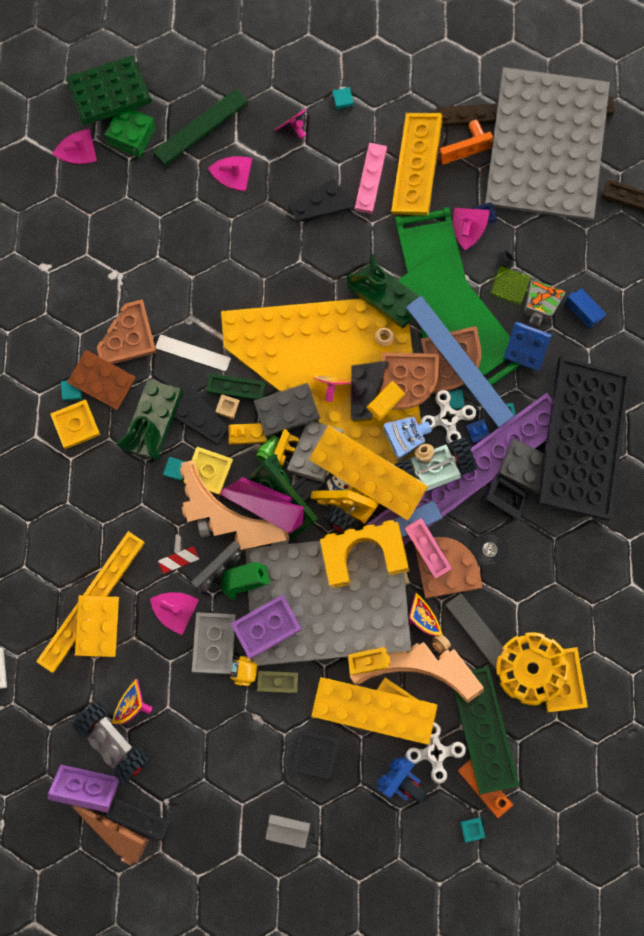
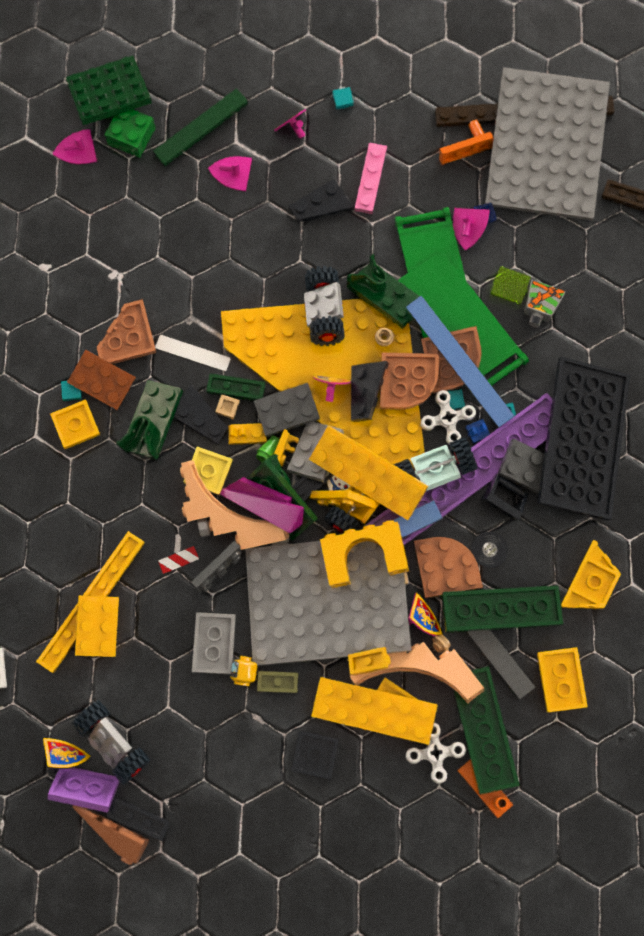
shield [111,679,152,725] -> none
dark pink shield [150,592,199,635] -> none
teal tile [163,457,185,482] -> none
green piece [221,562,270,600] -> none
medium lavender plate [231,595,302,659] -> none
light grey panel [266,815,310,848] -> none
yellow tile [366,381,406,421] -> none
blue plate [376,757,427,803] -> none
light blue torso [383,417,432,461] -> none
yellow plate [391,113,442,215] -> none
bright pink plate [405,518,452,579] -> none
tan plate [415,444,435,462] -> none
teal tile [460,817,485,843] -> none
yellow plate [496,632,569,705] -> none
black plate [498,250,515,268] -> none
blue plate [504,322,552,371] -> none
blue panel [565,289,606,329] -> none
none -> shield [43,738,91,774]
none -> plate [304,266,345,346]
none -> dark green plate [442,586,563,633]
none -> yellow wing [561,540,621,609]

